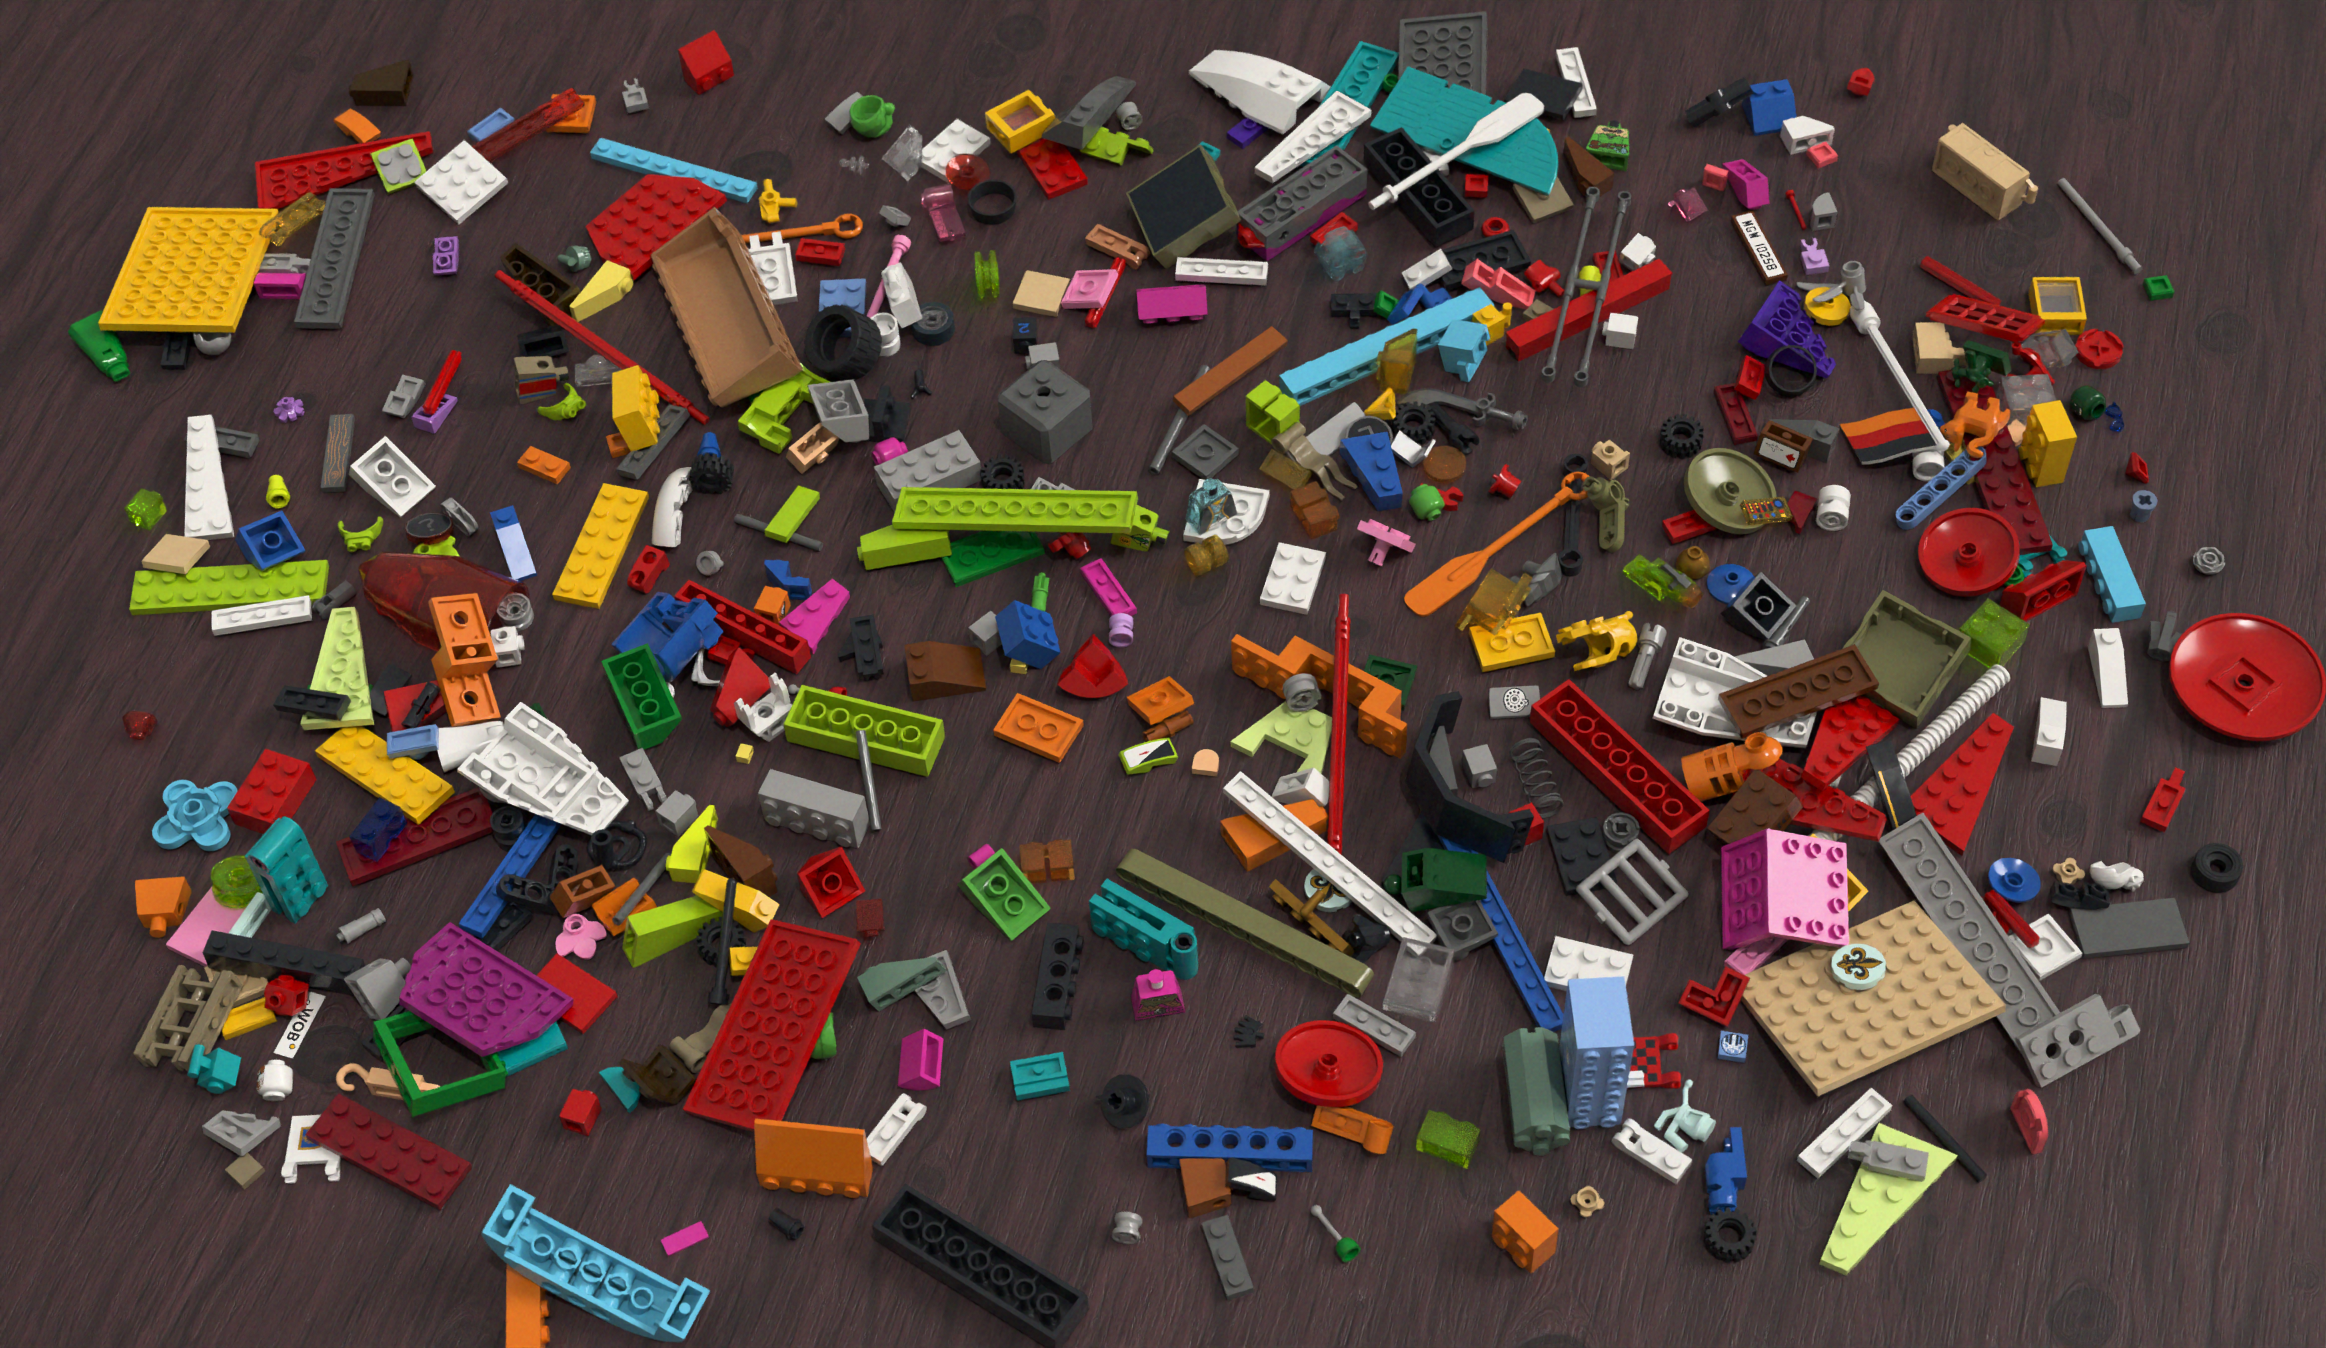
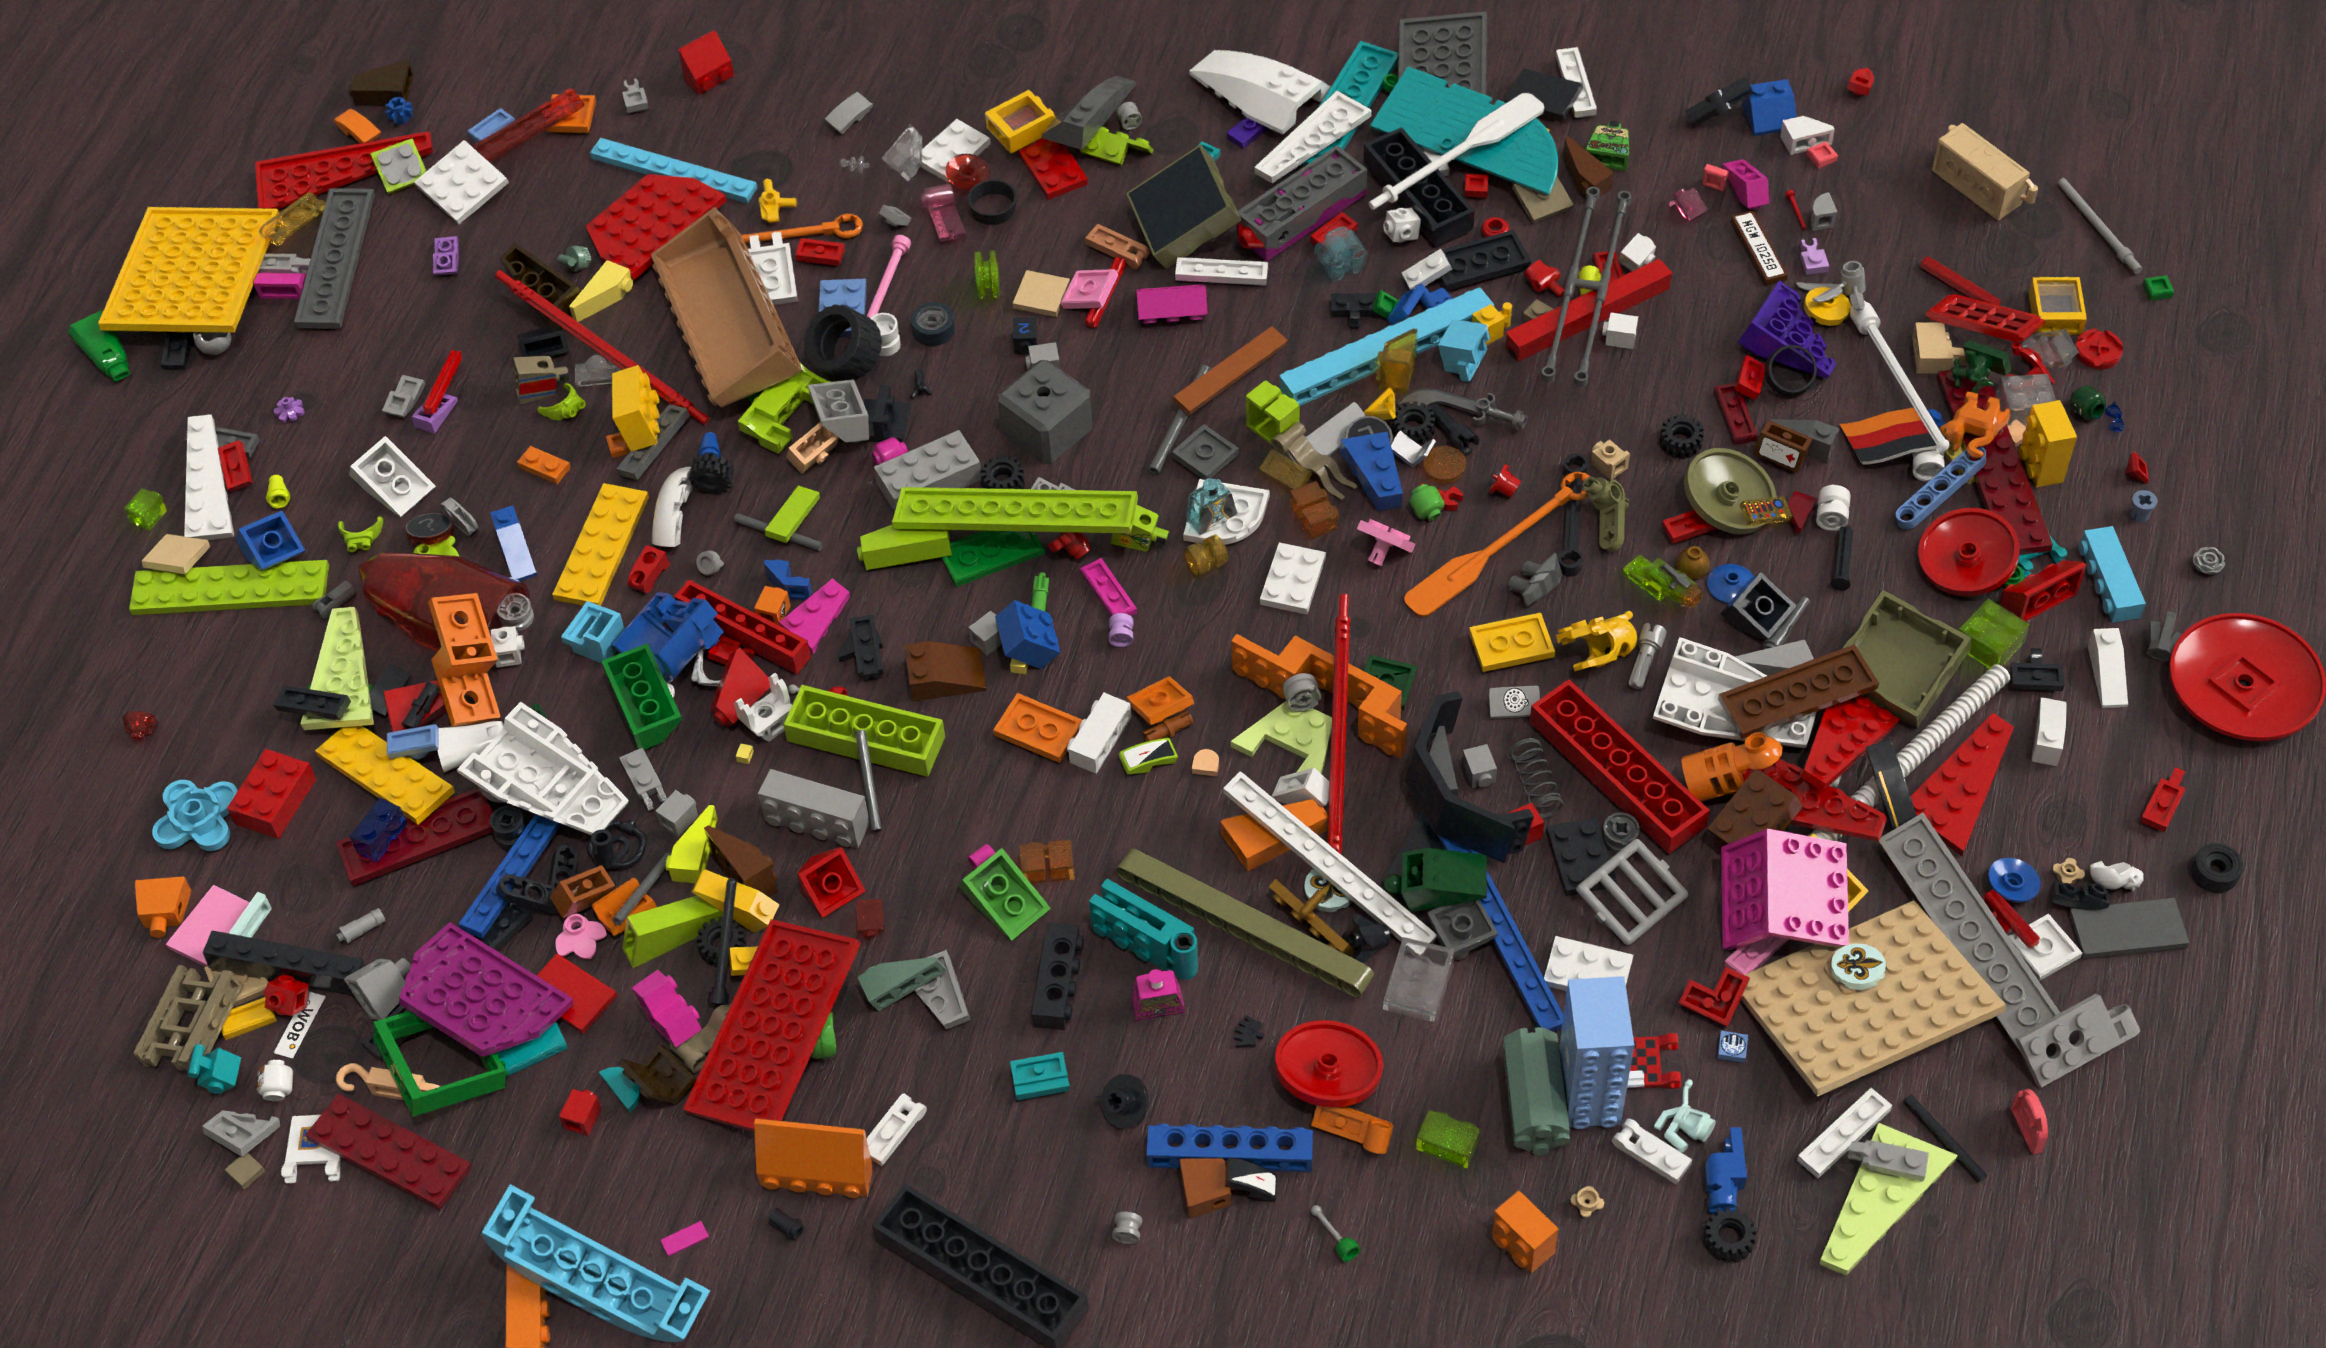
clear neon green wheel [211,855,263,908] -> none
white plate [212,595,312,636] -> none
teal hinge [245,816,328,924] -> none
dark grey tile [321,414,355,493] -> none
bright green piece [849,95,895,138] -> none
white piece [881,262,922,328] -> none
dark pink brick [898,1029,943,1091] -> none
red brick [1057,634,1128,698] -> none
dark grey plate [1201,1215,1254,1301] -> none
light grey plate [1333,994,1416,1057] -> none
clear yellow bracket [1455,568,1533,636] -> none
coral slope [1461,259,1535,310] -> none
none -> red plate [217,440,253,492]
none -> blue gear [385,97,413,124]
none -> medium azure plate [561,601,625,664]
none -> dark pink brick [632,970,702,1048]
none -> white brick [1067,693,1131,774]
none -> white brick [1383,208,1421,242]
none -> black axle [1831,525,1854,591]
none -> black plate [2010,648,2064,691]

